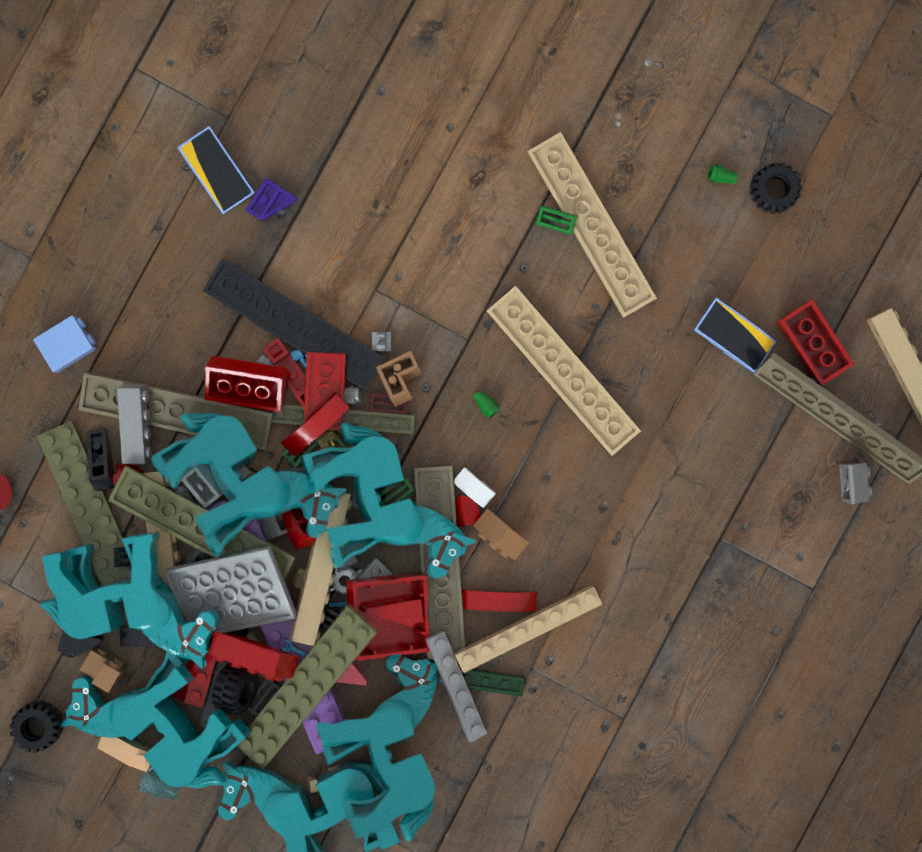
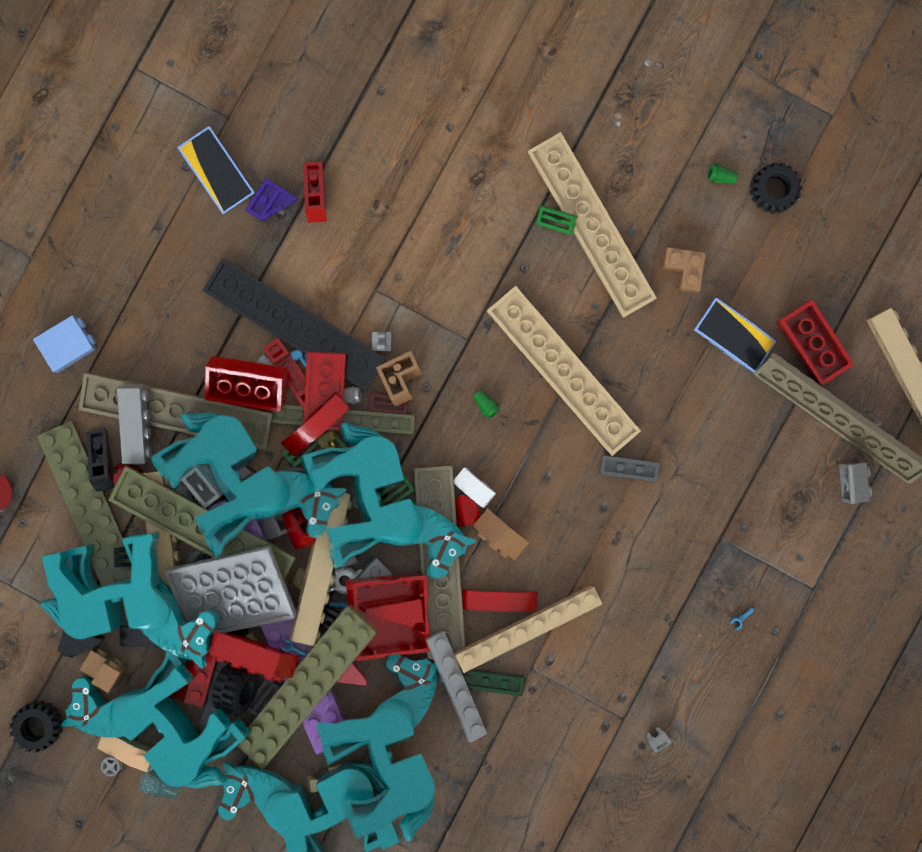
none -> light grey wheel [101,755,123,776]
none -> red slope [303,161,327,223]
none -> dark grey plate [600,455,660,482]
none -> light grey tile [647,727,672,753]
none -> medium nougat brick [662,247,706,293]
none -> dark azure hand [730,608,754,630]

